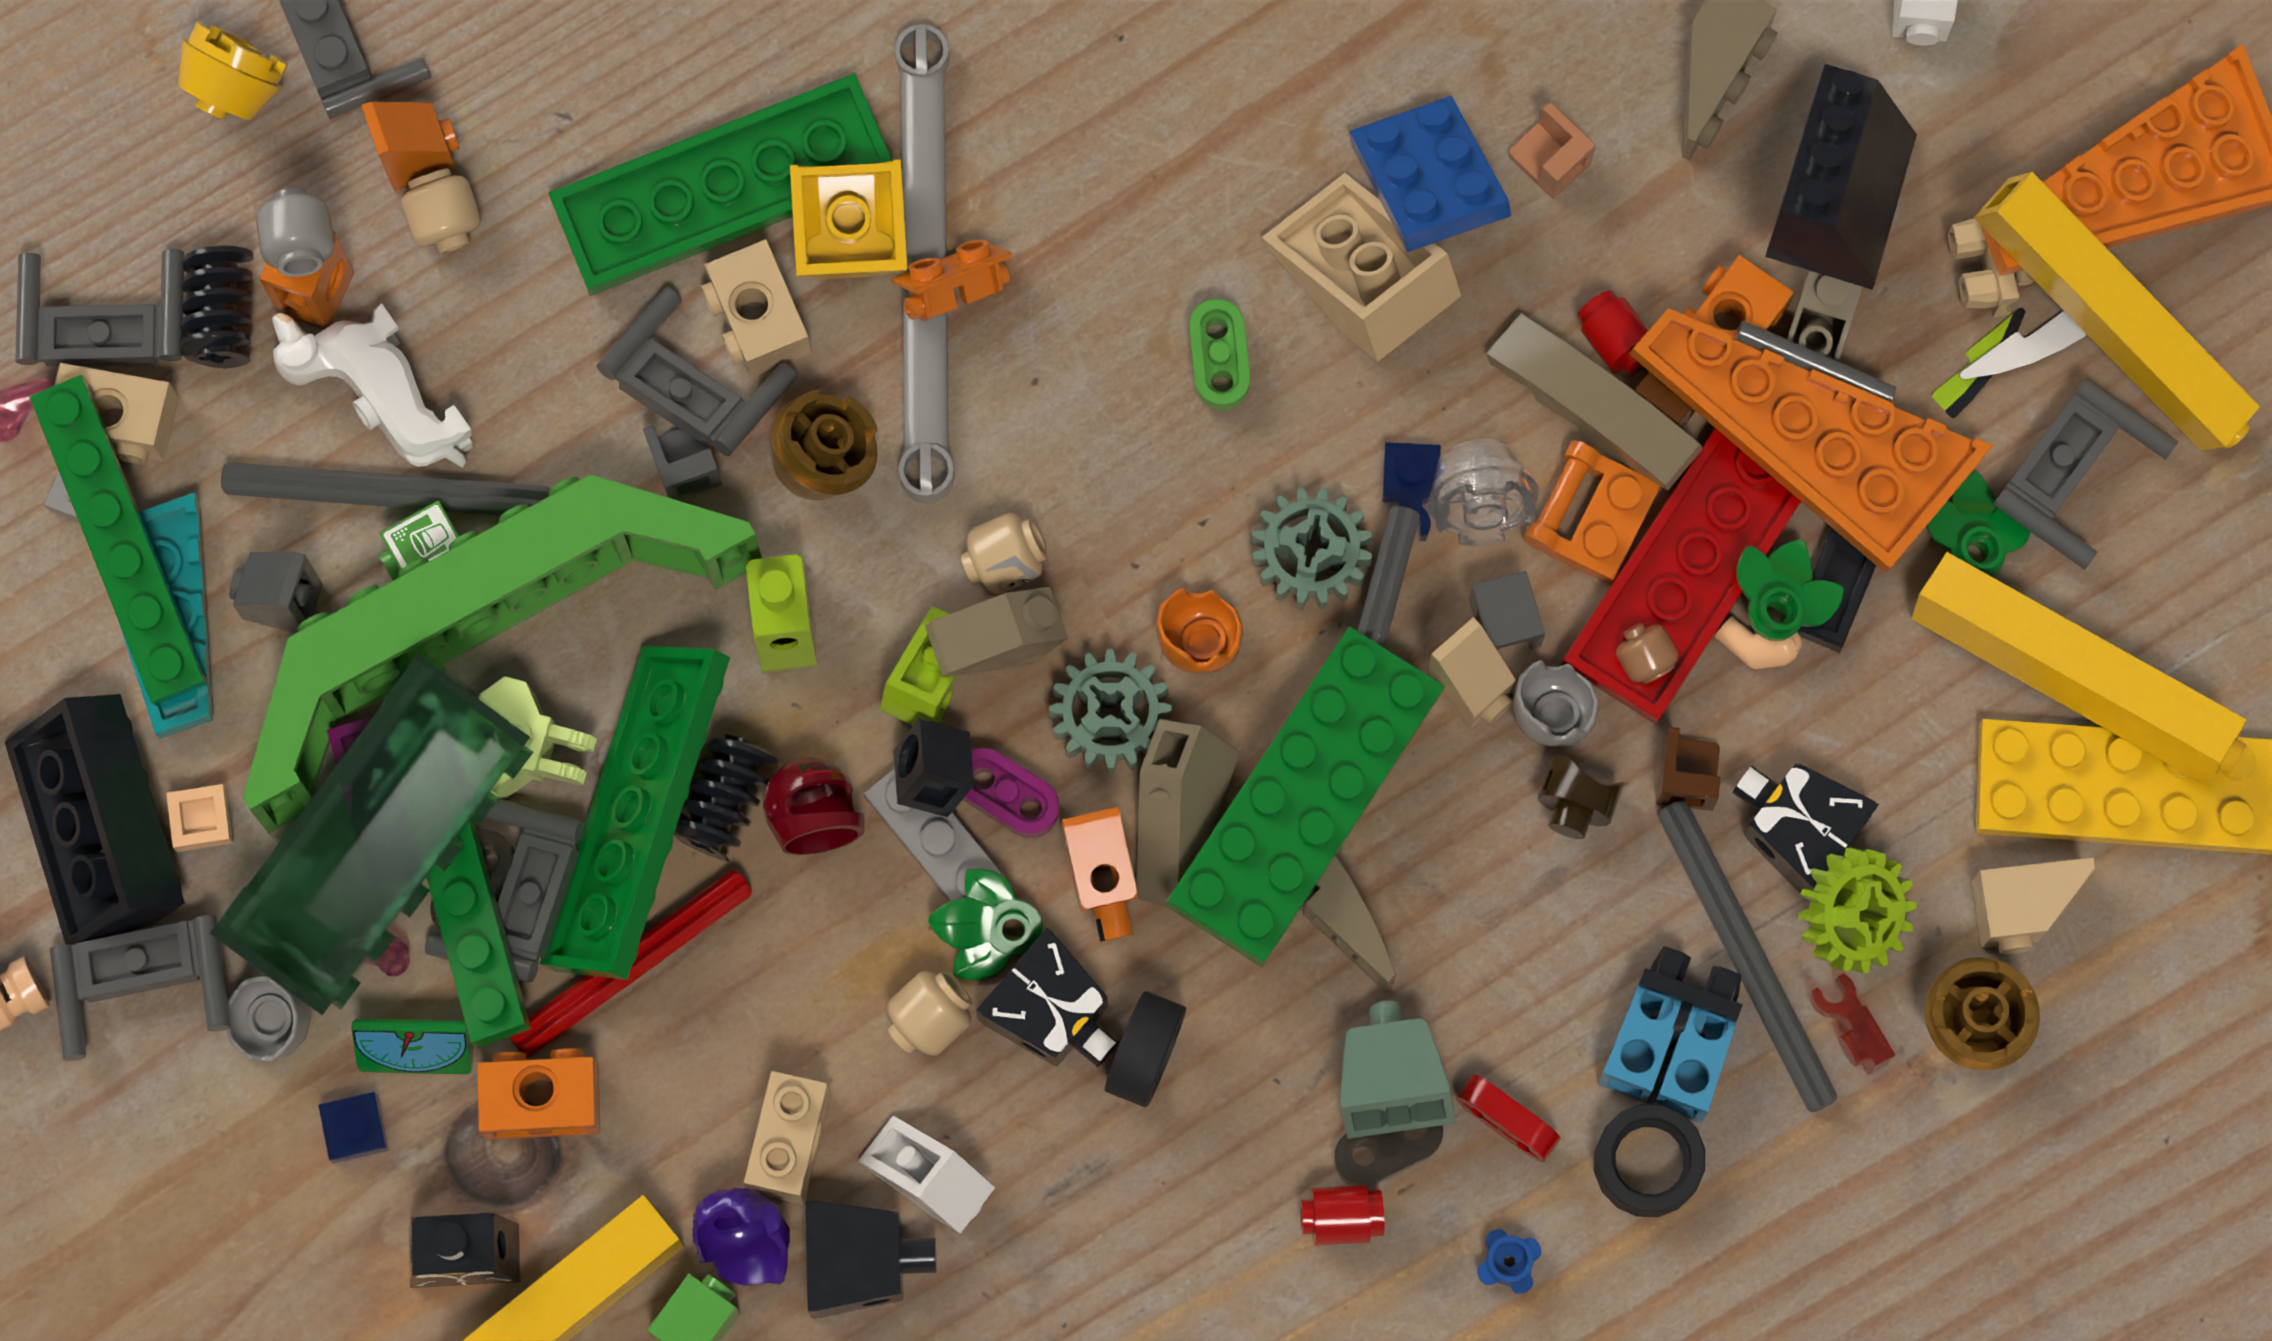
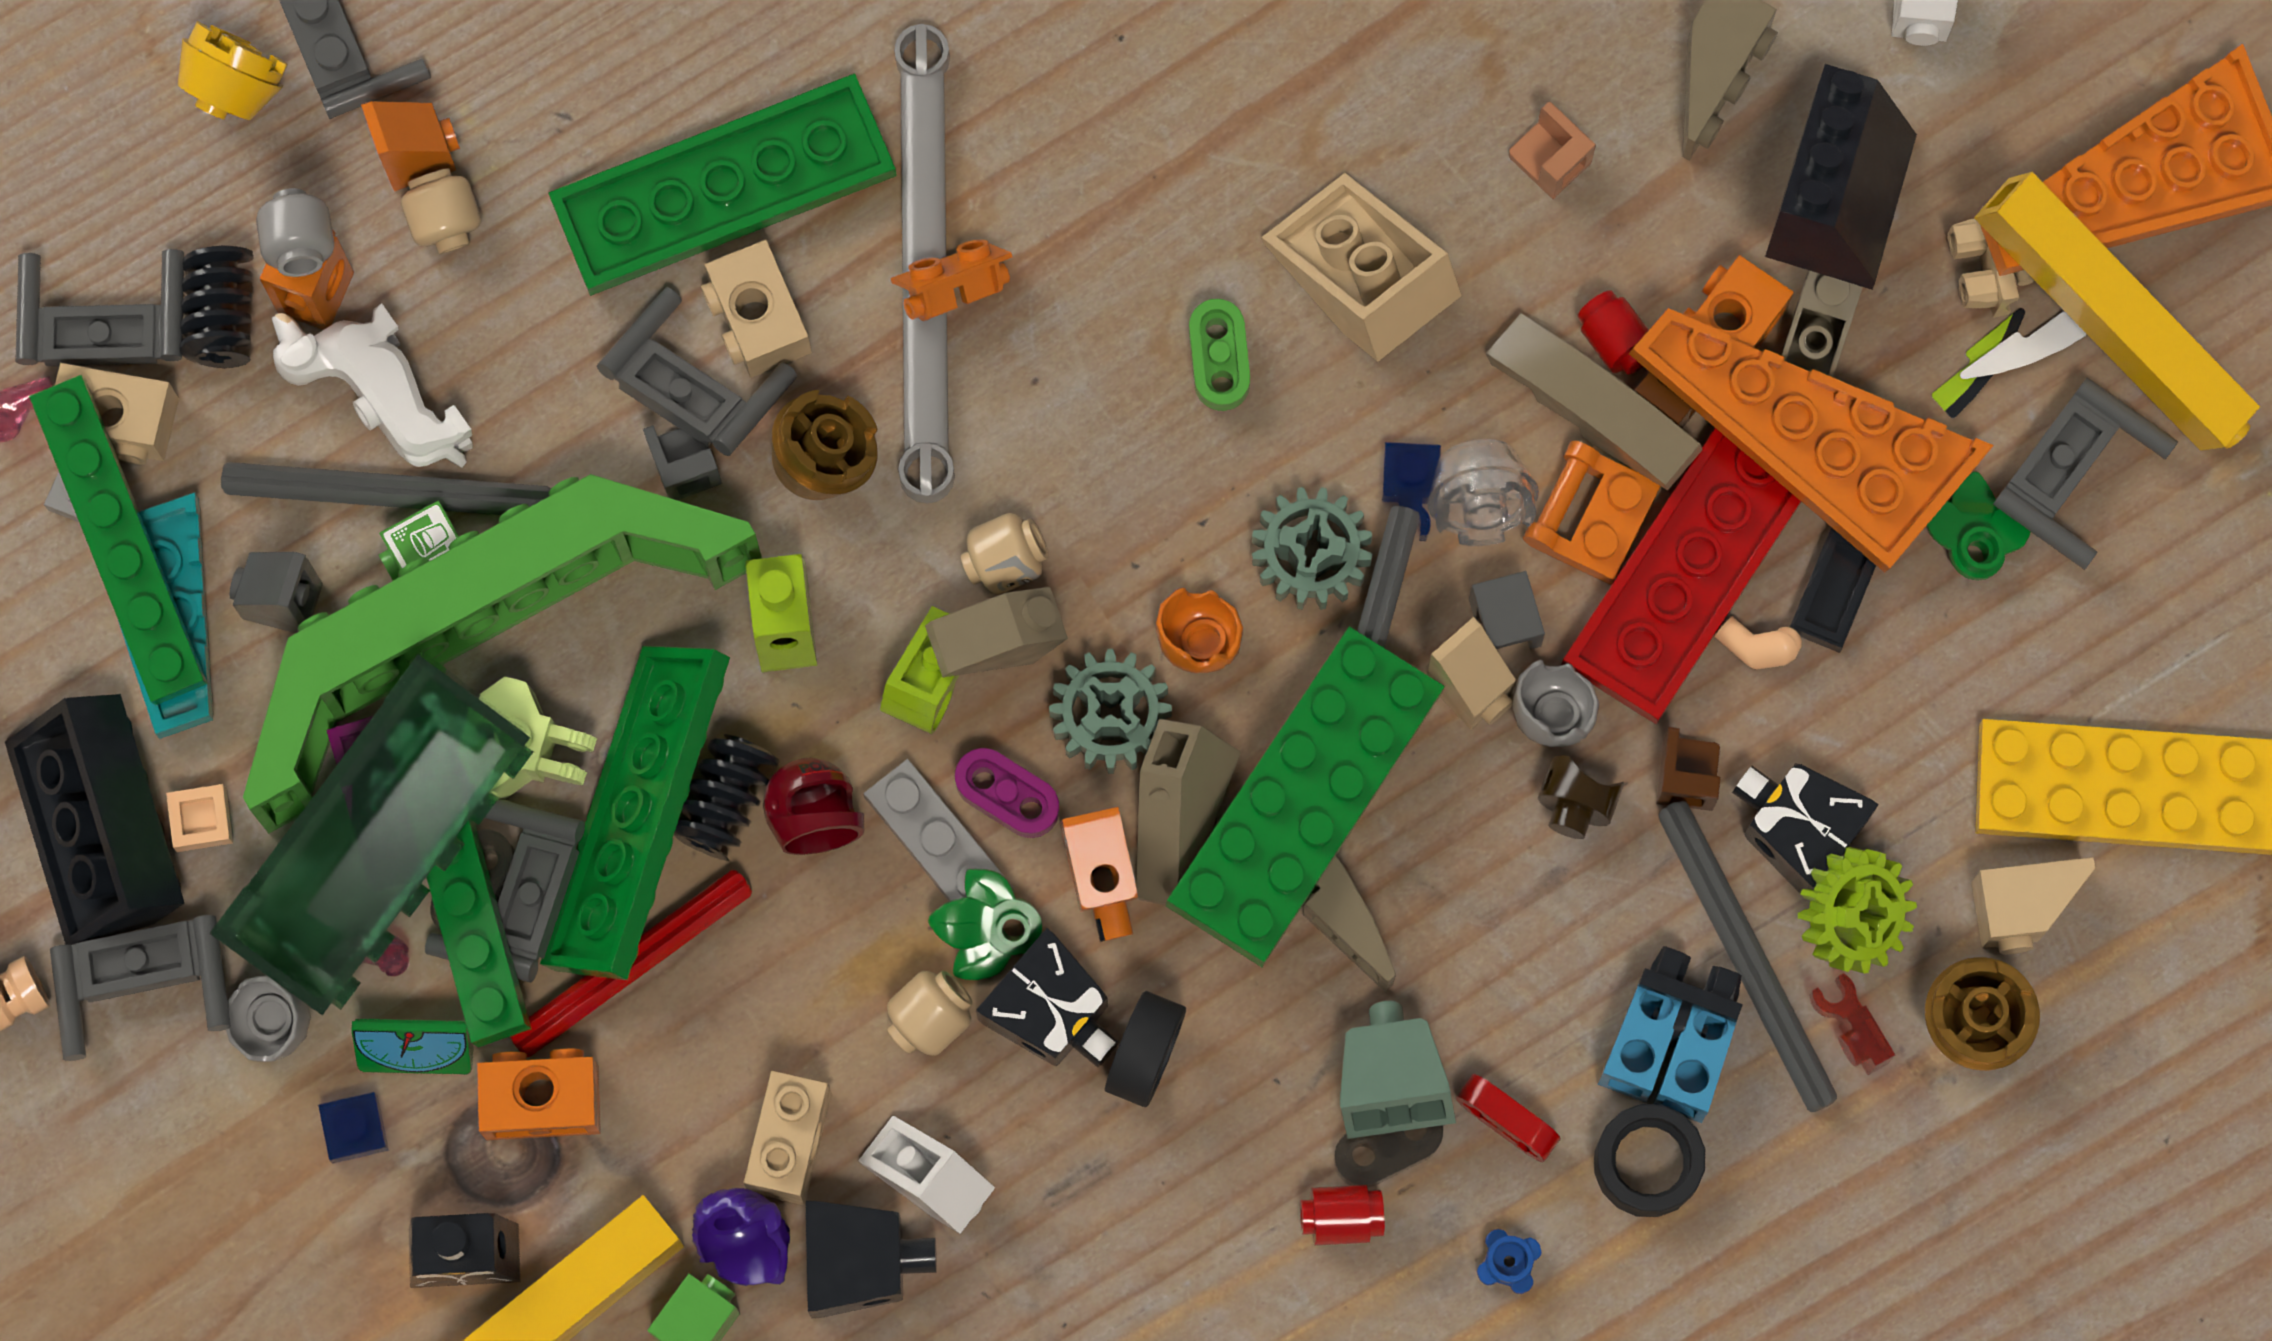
yellow slope [790,160,907,279] -> none
black brick [893,718,974,818] -> none
blue plate [1349,96,1511,252] -> none
medium nougat piece [1616,623,1679,684] -> none
dark grey bar [1734,321,1896,402] -> none
green plate [1736,539,1844,641] -> none
yellow brick [1911,552,2247,787] -> none

